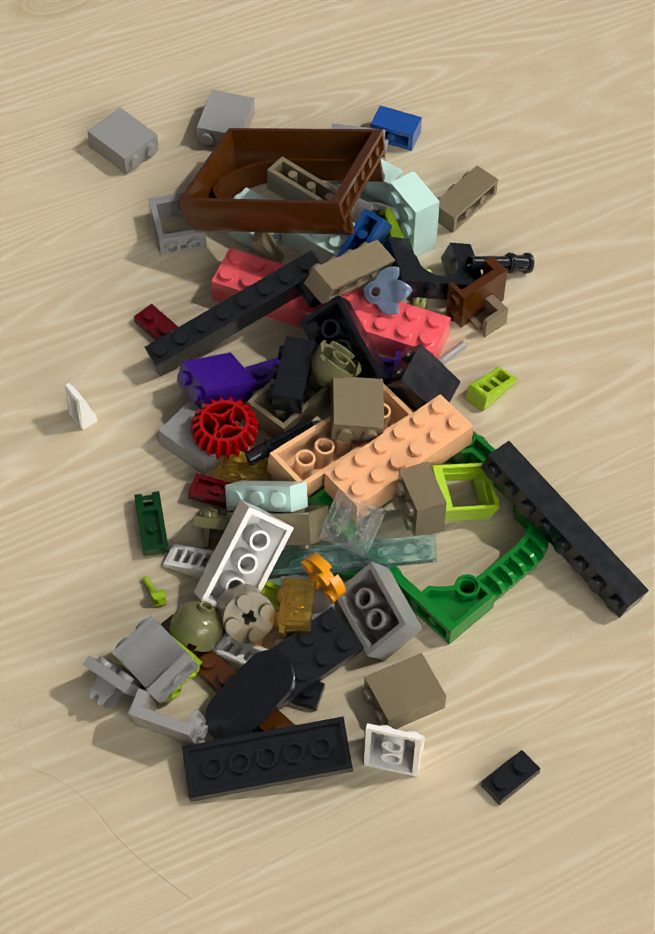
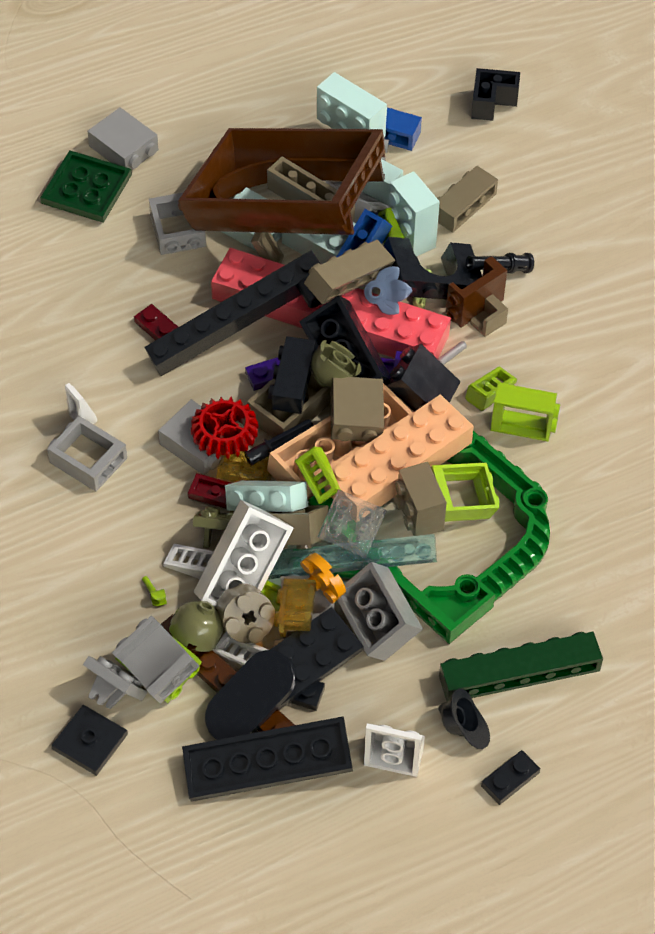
light grey panel [128,688,208,745] -> none
dark green plate [134,491,169,556] -> none
dark purple brick [177,352,256,409] -> none
light grey brick [196,89,255,146] -> none
dark tan brick [362,653,446,729] -> none
black brick [480,441,649,618] -> none
none -> dark green plate [40,150,132,223]
none -> light grey window [47,416,127,492]
none -> black plate [51,704,128,776]
none -> lime slope [295,447,341,504]
none -> light aqua brick [317,72,387,137]
none -> black piece [438,688,490,750]
none -> dark green brick [439,631,603,701]
none -> black brick [471,68,520,121]
none -> lime window [490,382,560,442]

